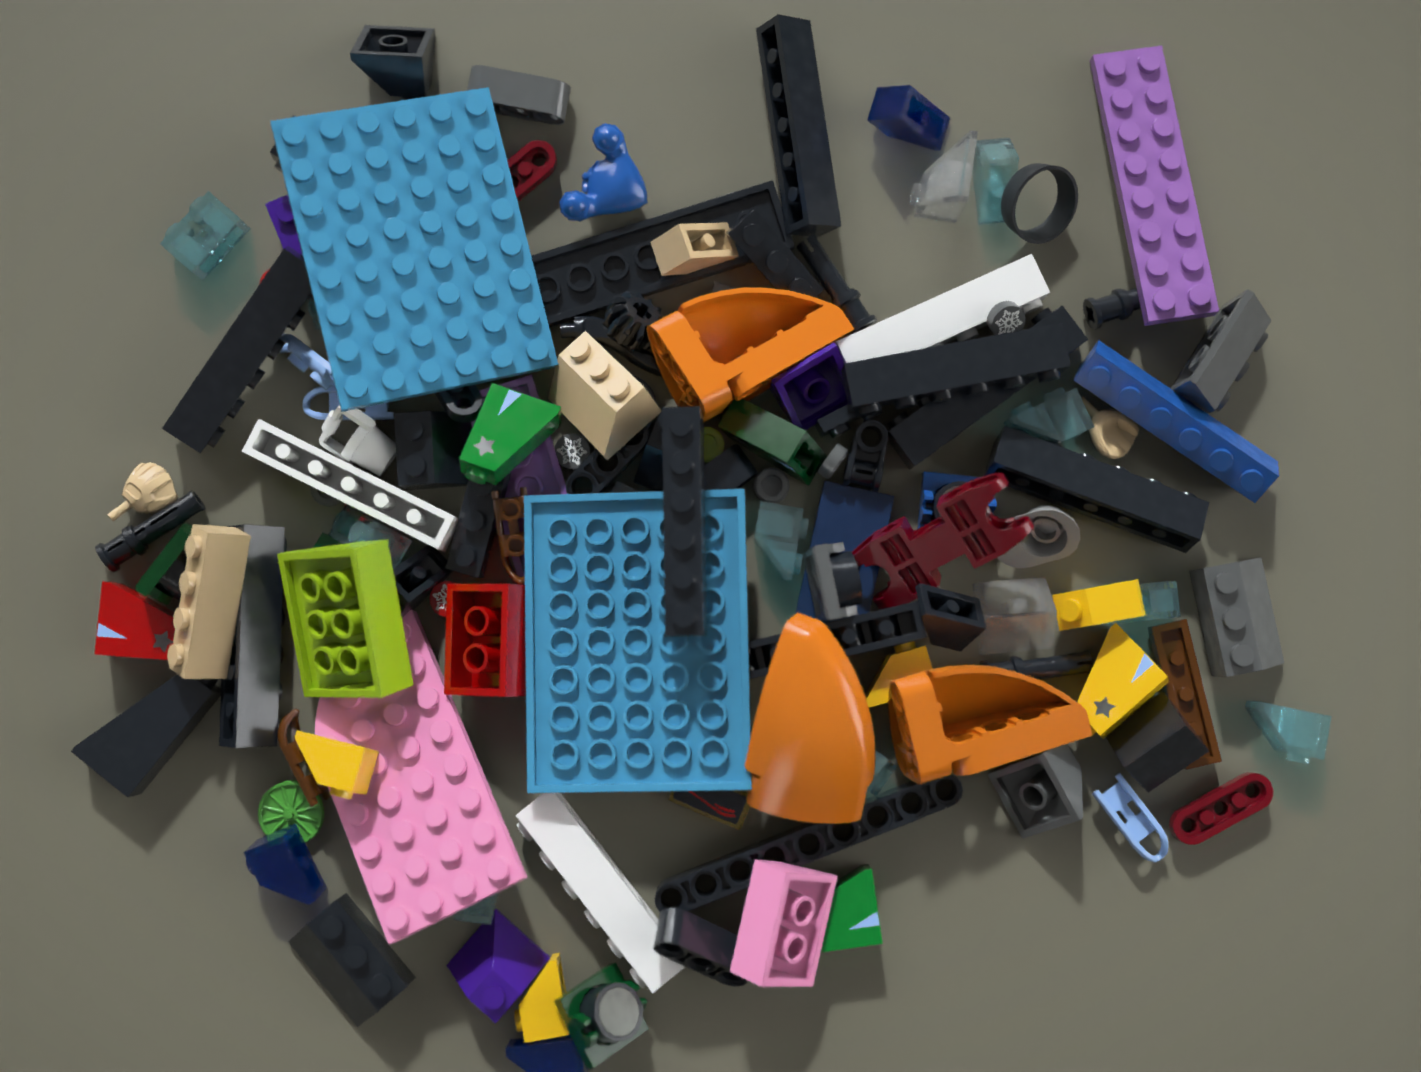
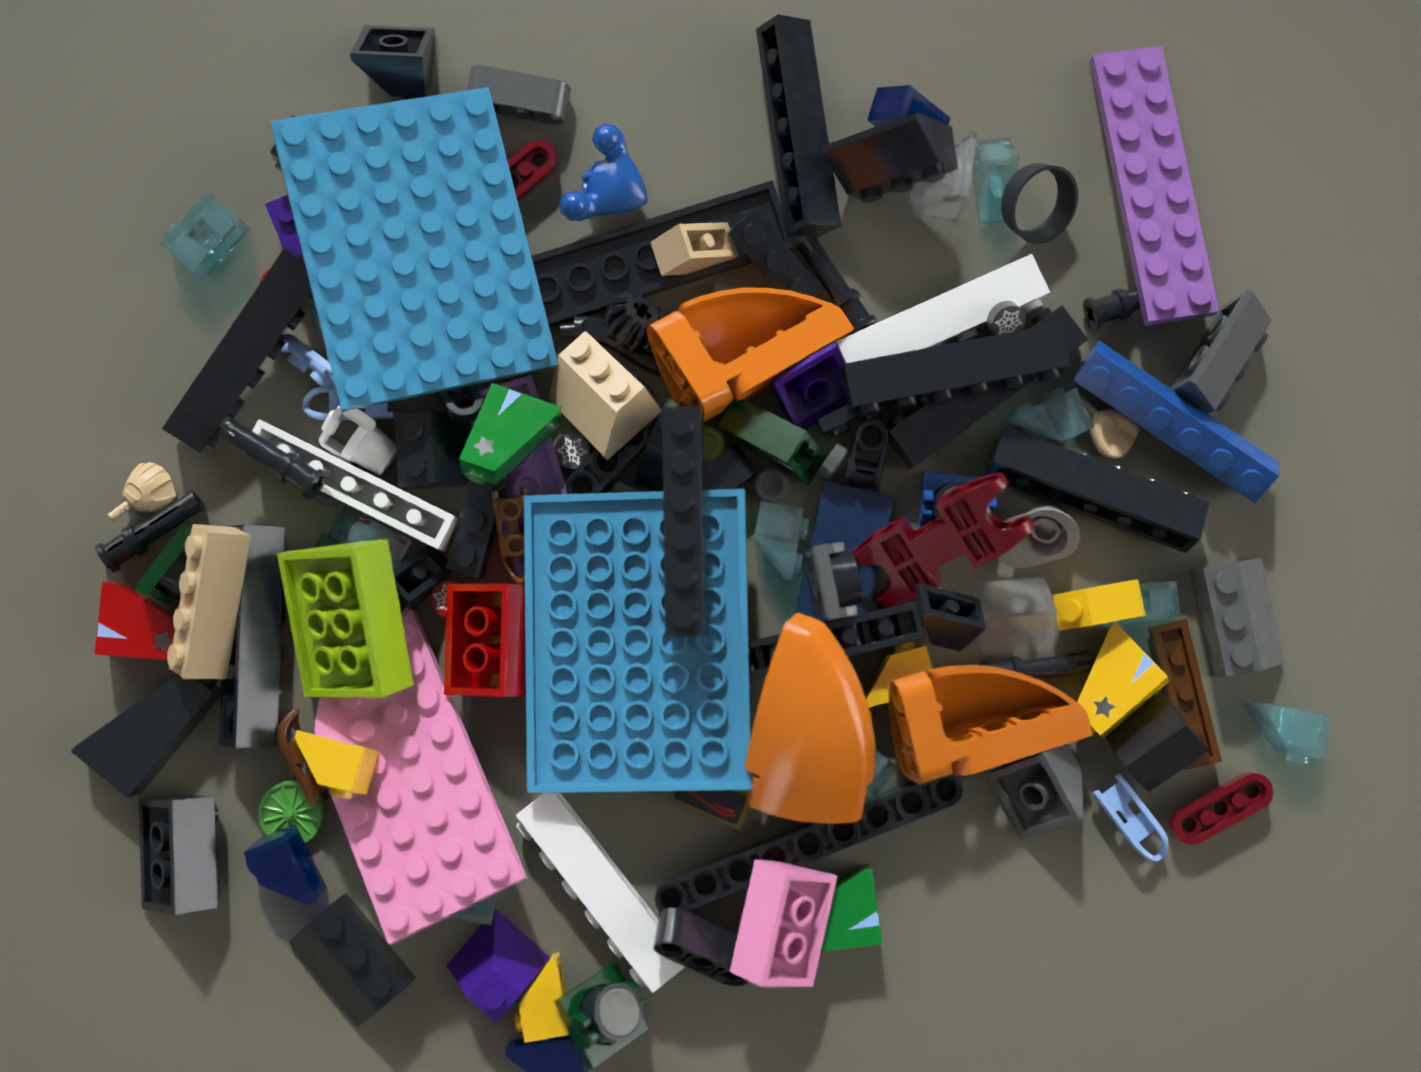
none -> slope [139,795,220,915]
none -> black pin [219,418,328,500]
none -> black slope [822,112,958,203]

